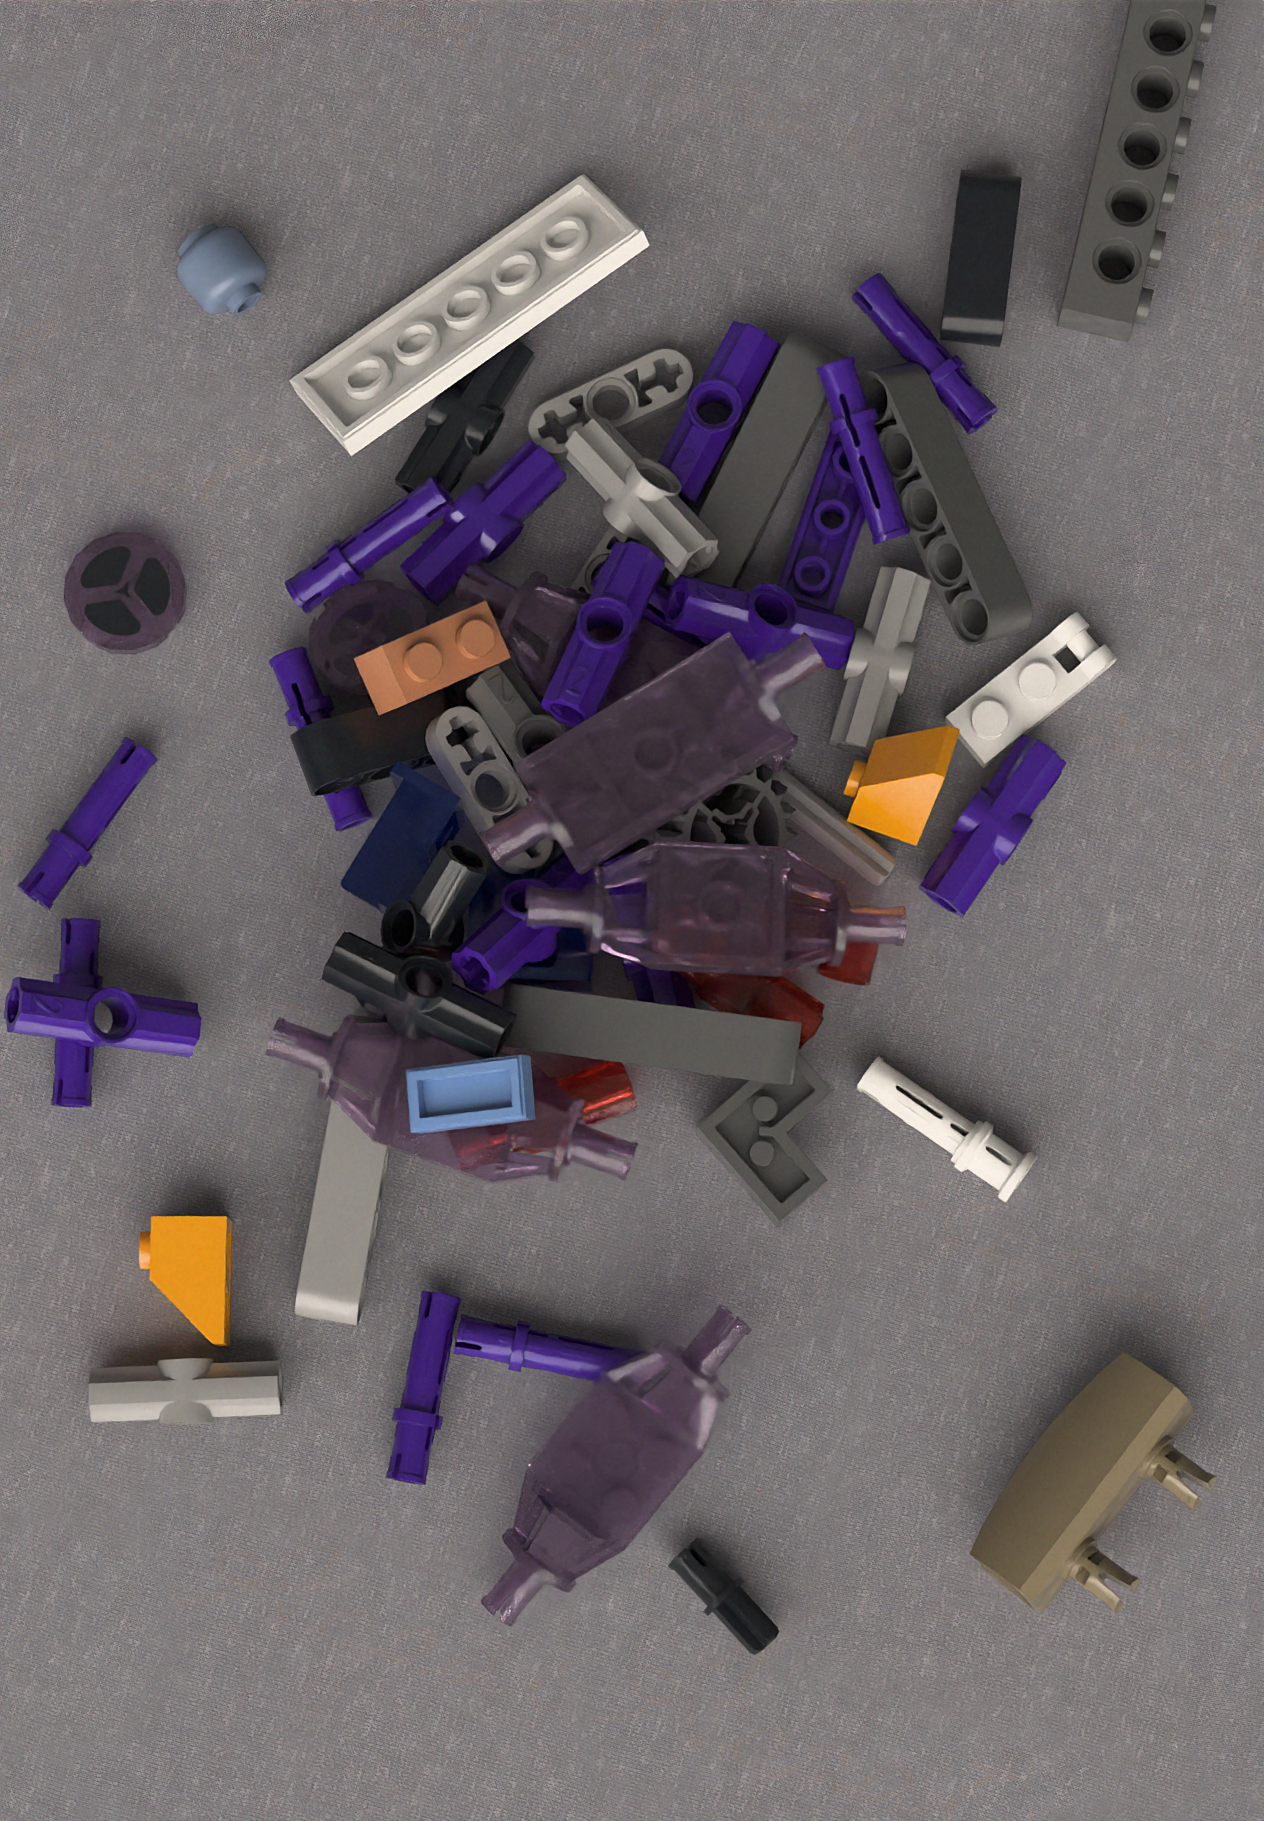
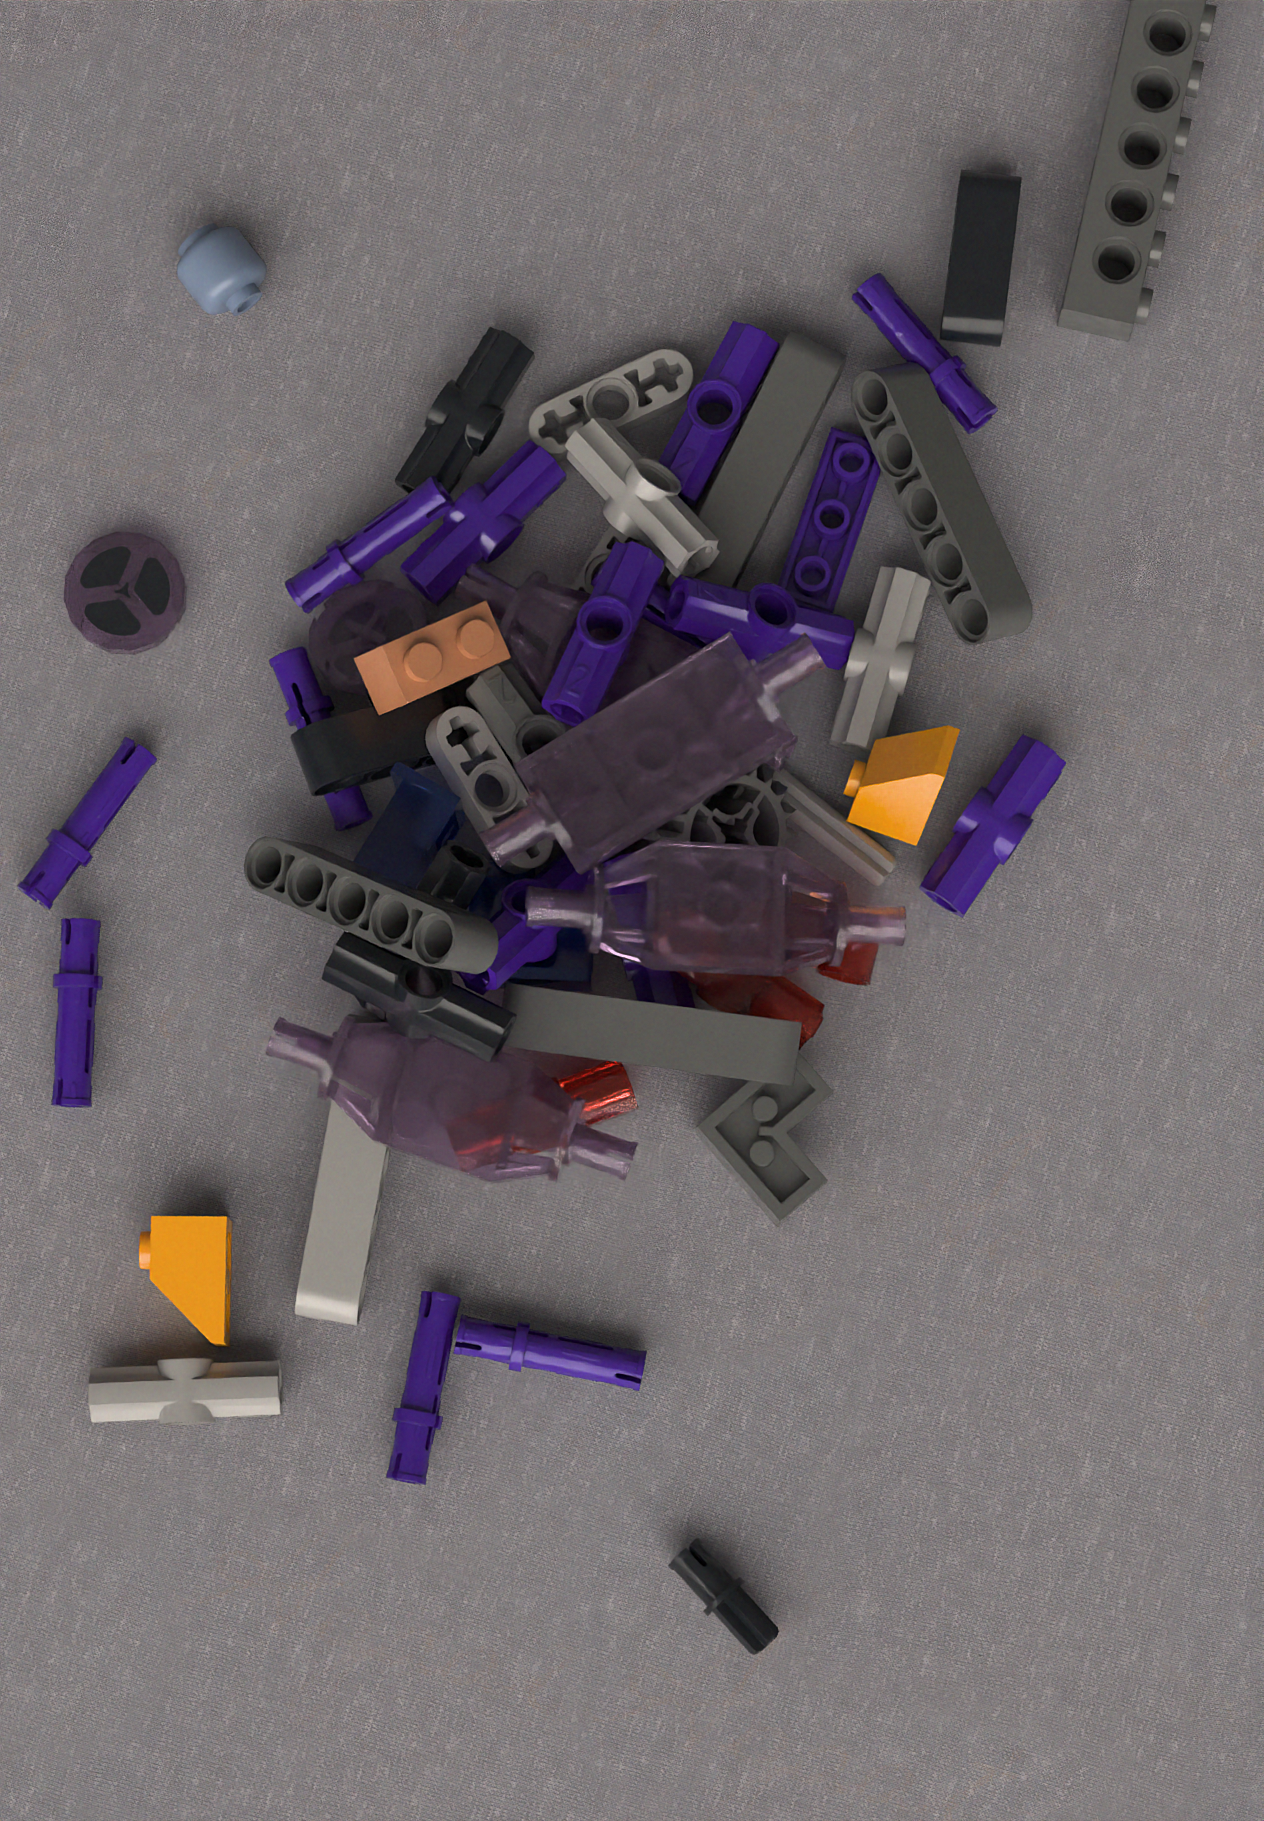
dark purple piece [4,977,202,1057] -> none
white tile [289,174,650,456] -> none
medium blue tile [406,1054,536,1134] -> none
clear purple plate [480,1304,752,1627] -> none
dark purple pin [816,356,911,545] -> none
white pin [856,1056,1037,1203] -> none
white plate [944,611,1117,768] -> none
dark tan piece [970,1352,1217,1614] -> none
none -> dark grey beam [244,836,499,974]

